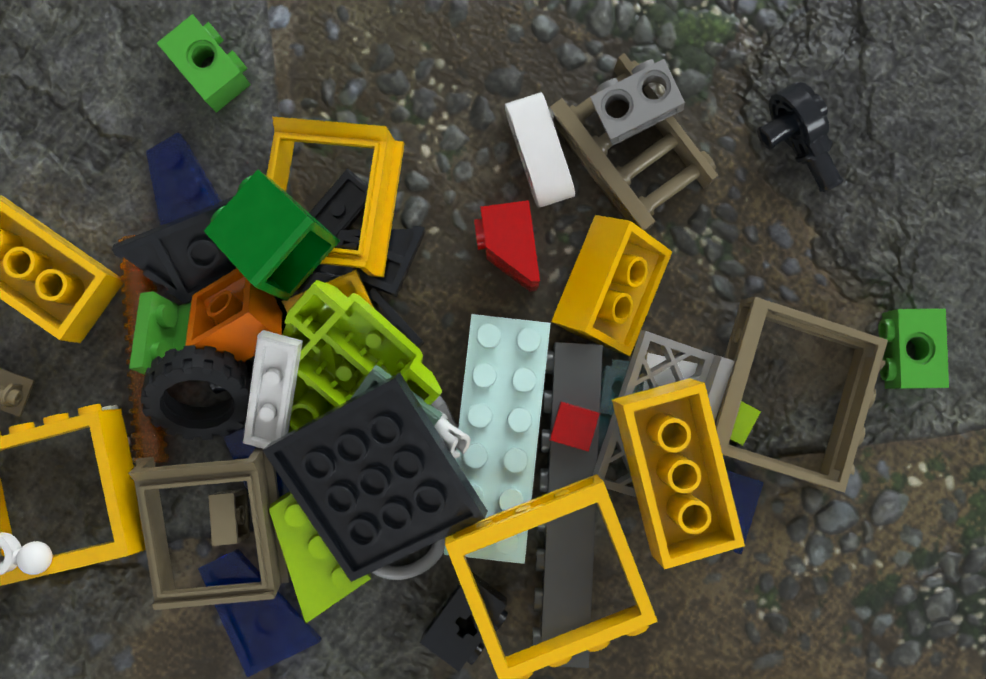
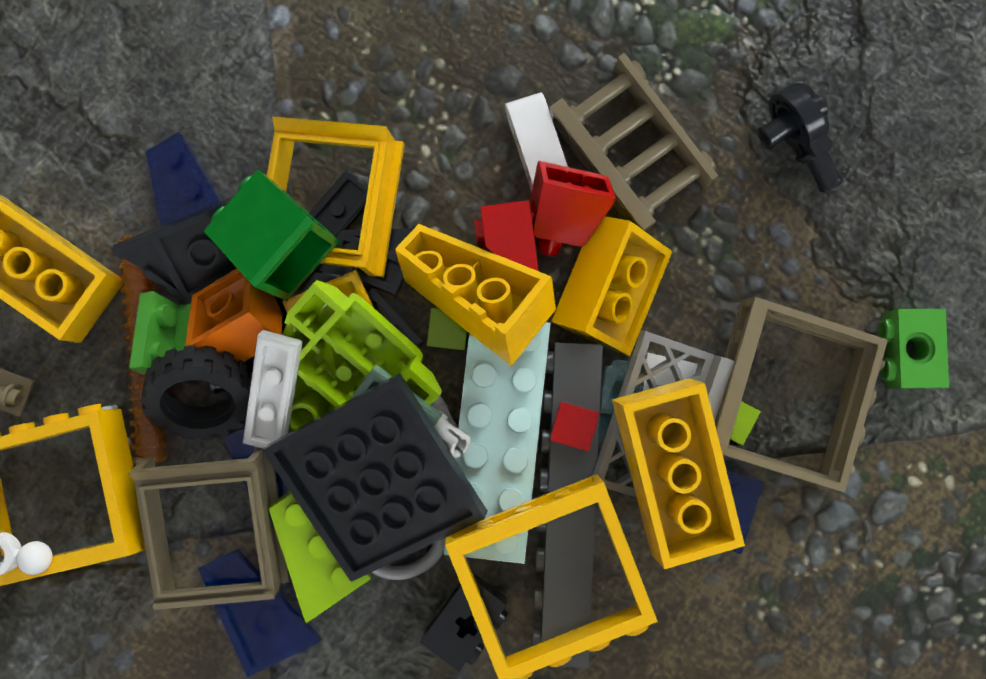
bright green brick [157,14,251,113] -> none
dark tan piece [208,489,250,546] -> none
light grey brick [590,59,685,146] -> none
none -> yellow wedge [395,224,556,367]
none -> lime tile [427,308,468,351]
none -> red torso [530,161,616,256]

